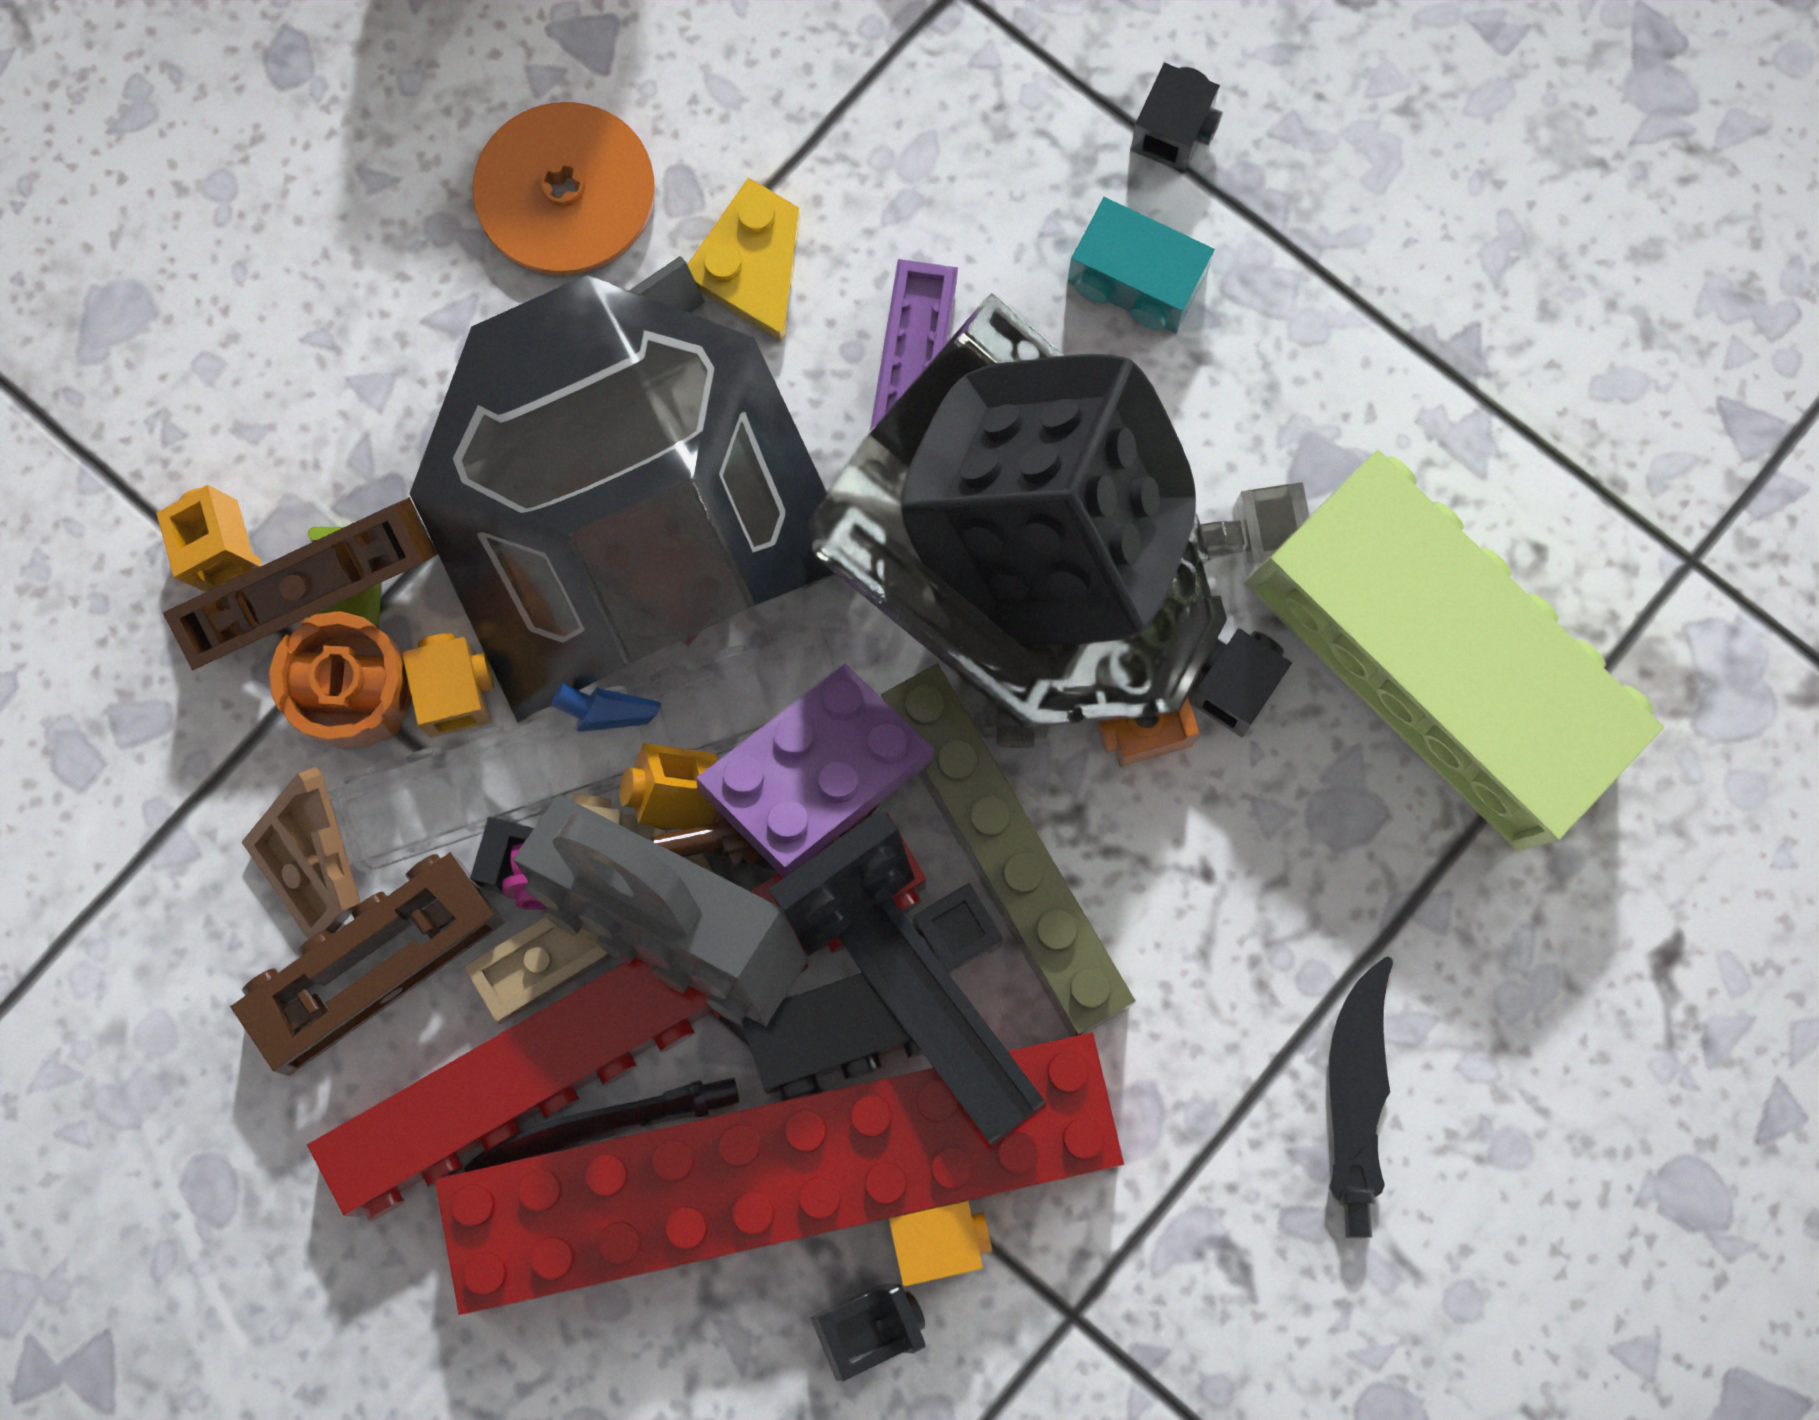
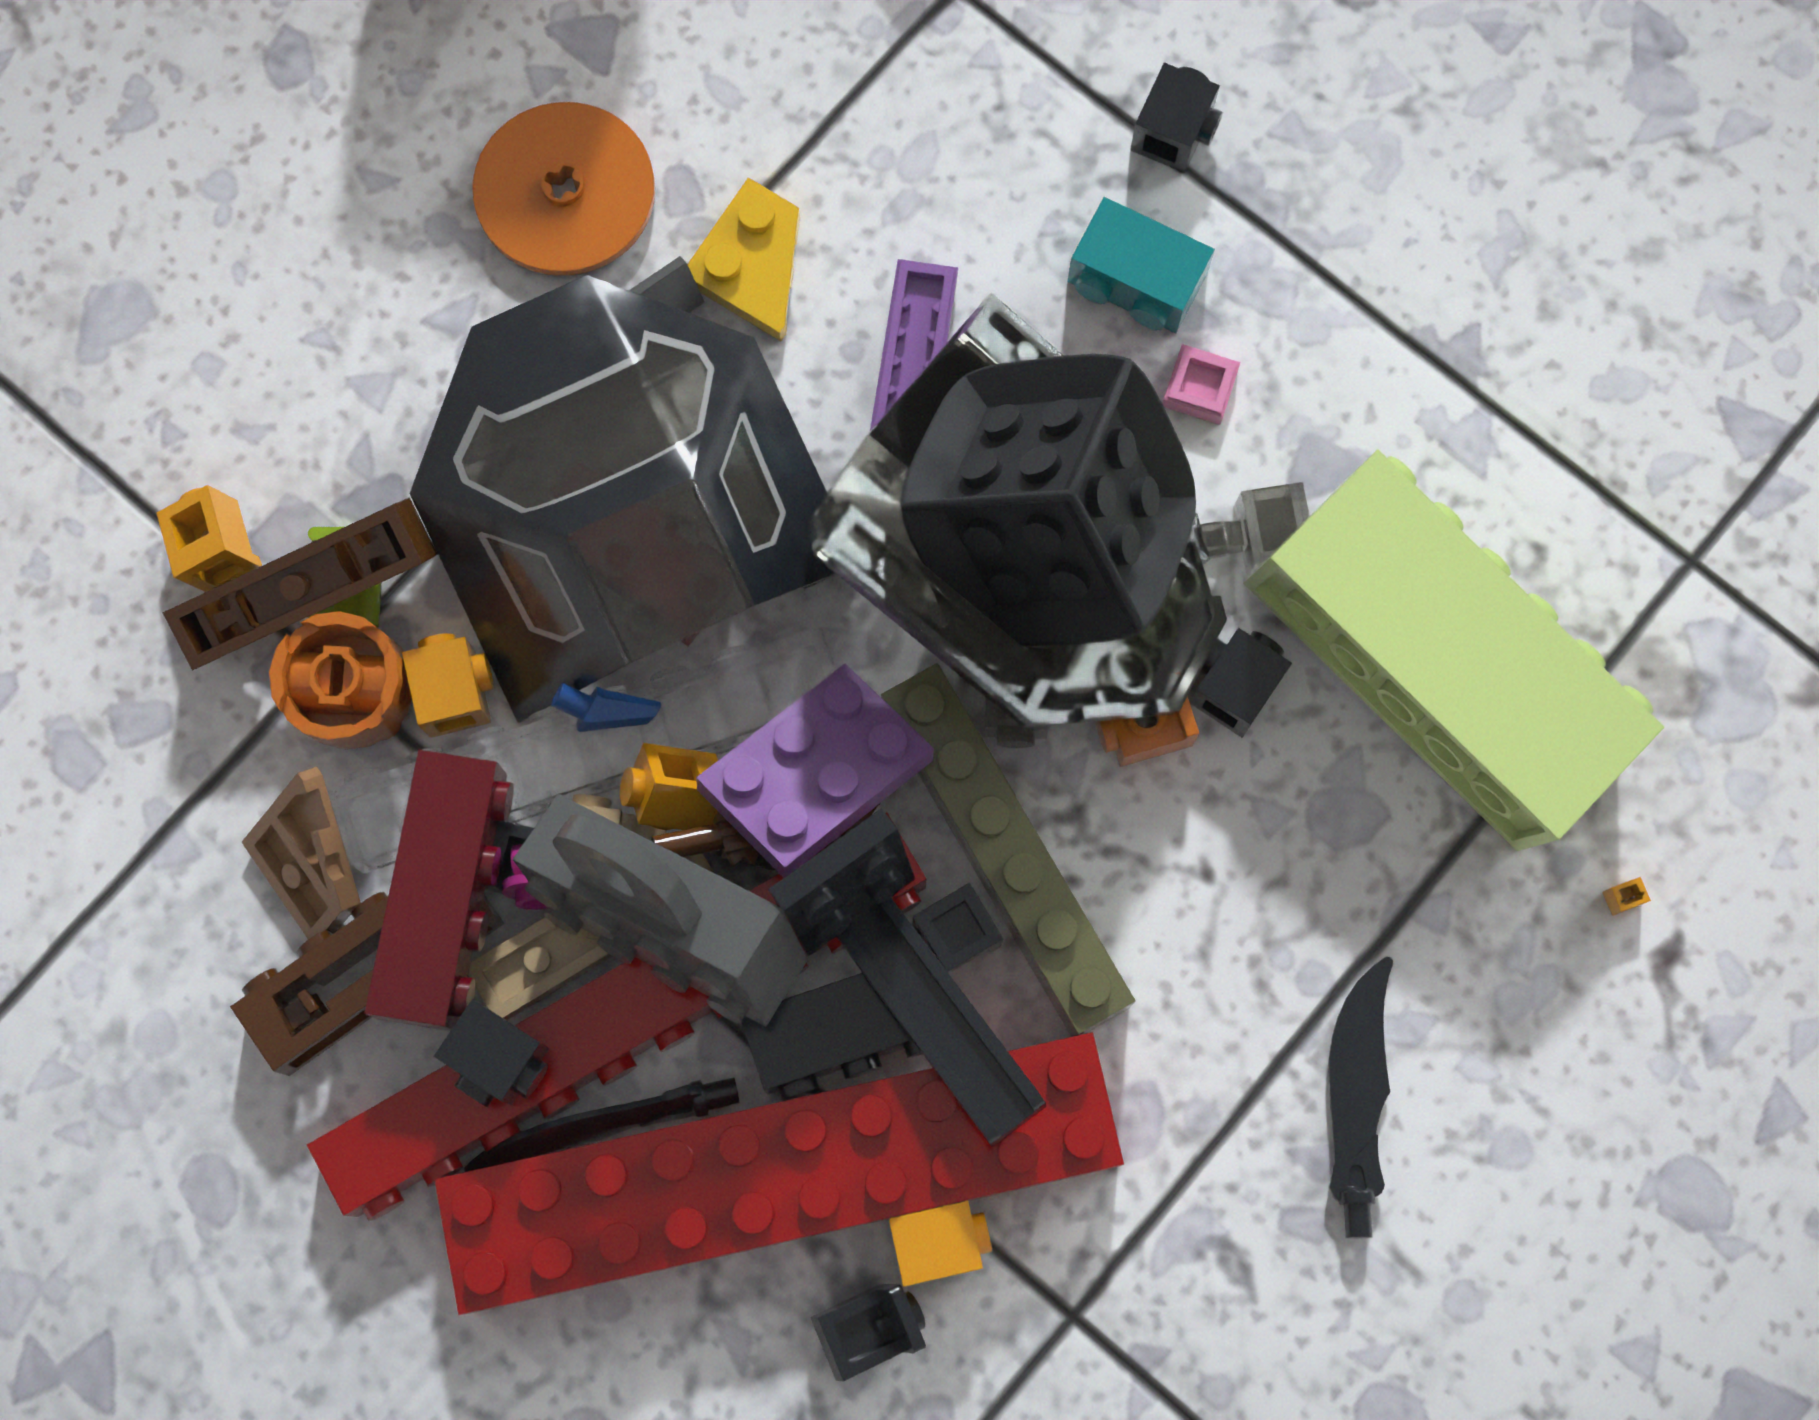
none -> dark red brick [364,749,514,1031]
none -> black brick [433,999,550,1107]
none -> bright pink tile [1162,344,1241,425]
none -> light orange piece [1602,877,1651,916]

